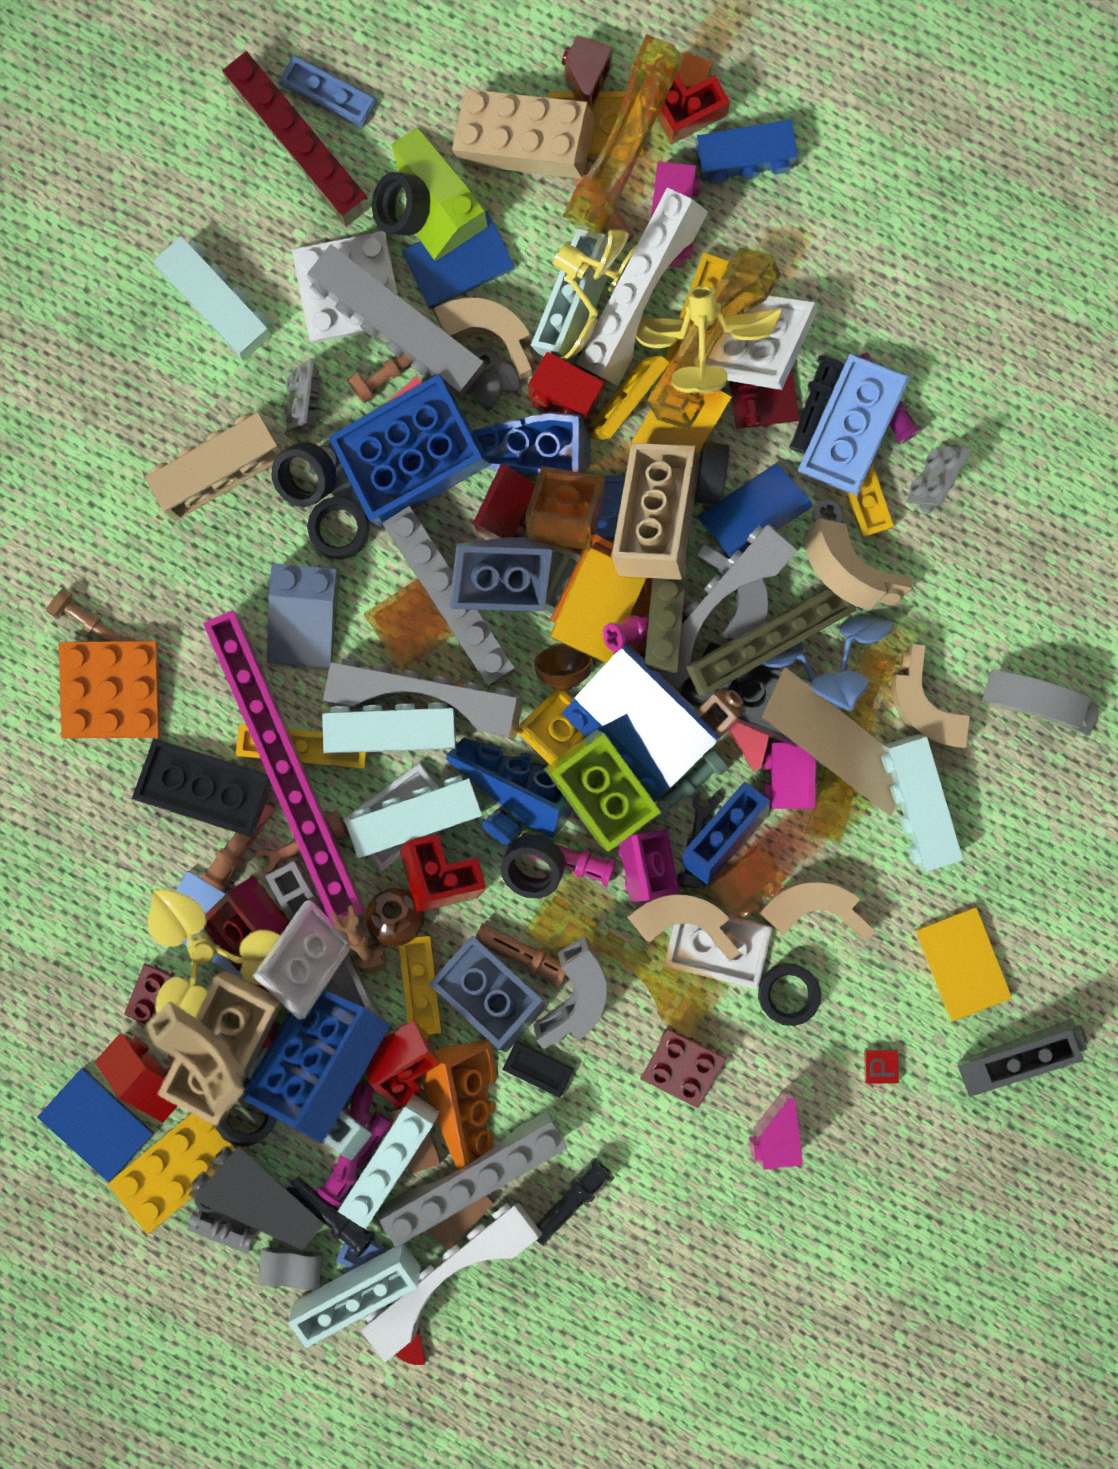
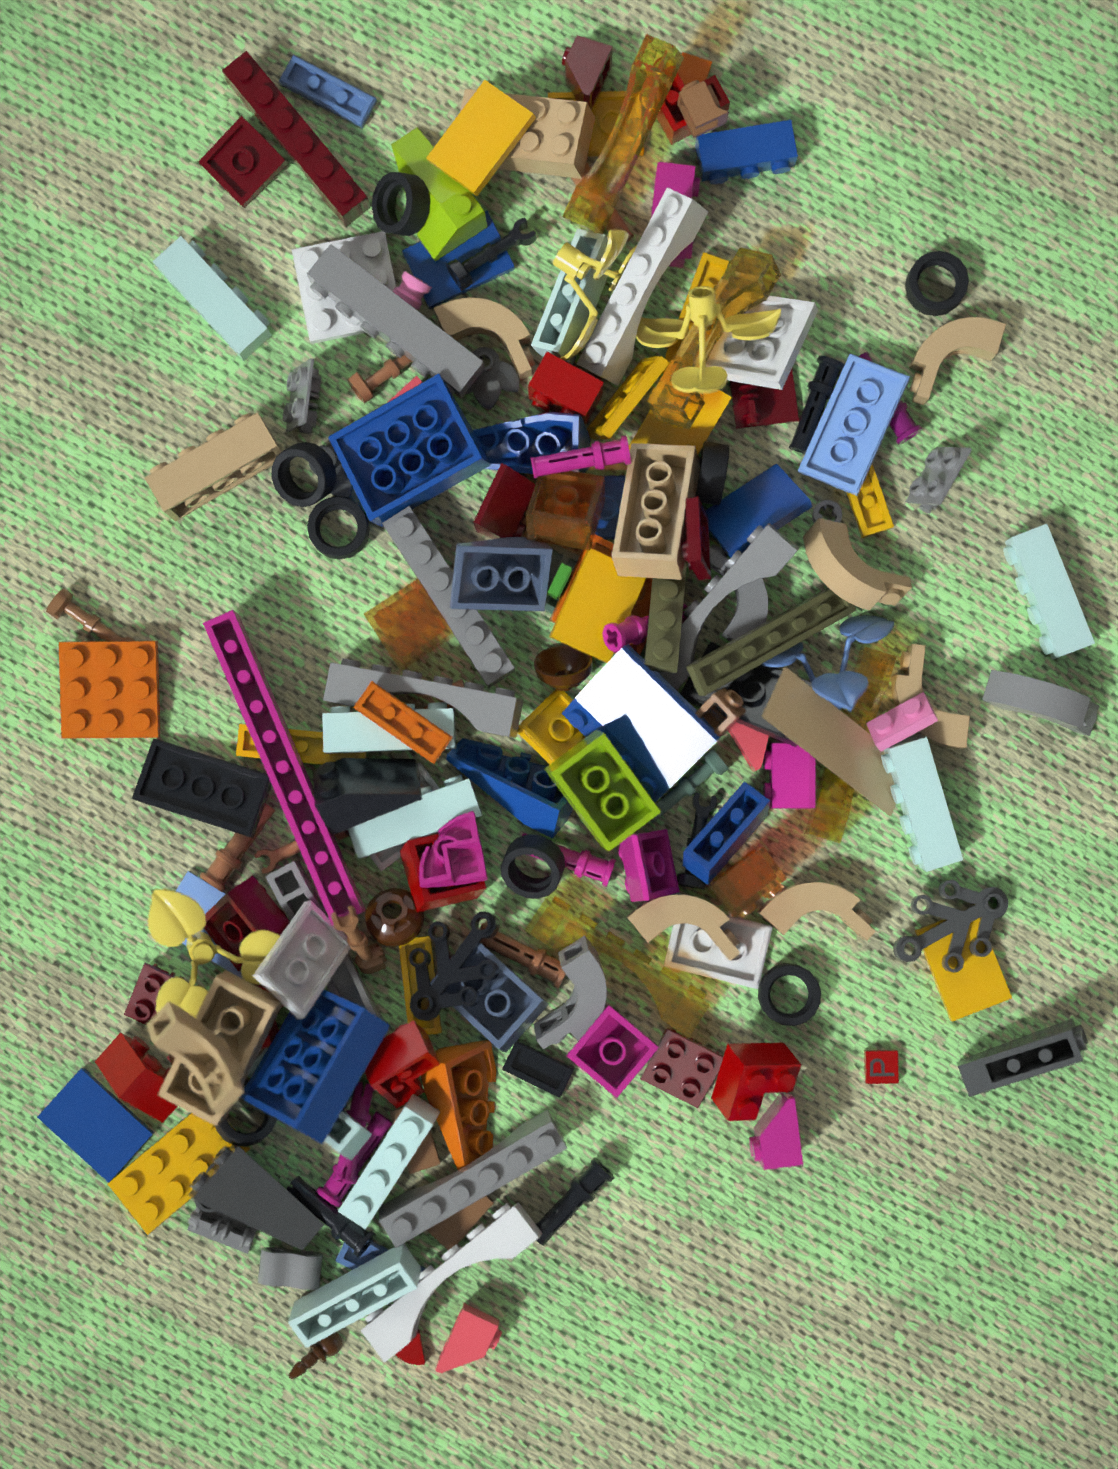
sand blue slope [267,563,340,669] -> none
blue slope [482,808,522,846] -> none
none -> dark red plate [198,115,288,208]
none -> reddish brown bar [288,1332,342,1379]
none -> black slope [313,758,422,835]
none -> orange tile [353,681,453,764]
none -> bright pink wheel [393,271,432,310]
none -> black plant [409,911,500,1021]
none -> dark pink brick [419,811,488,888]
none -> yellow tile [426,80,536,196]
none -> coral slope [435,1303,502,1373]
none -> black piece [446,218,537,291]
none -> dark pink pin [530,435,631,478]
none -> bright green tile [547,563,572,600]
none -> dark pink slope [566,1005,659,1098]
none -> medium nougat window [677,80,729,138]
none -> dark red plate [682,497,711,580]
none -> red brick [711,1042,802,1121]
none -> bright pink plate [866,692,938,752]
none -> dark grey plant [893,880,1008,972]
none -> black tyre [905,251,969,316]
none -> tan arch [909,317,1006,405]
none -> light aqua brick [1003,524,1095,660]

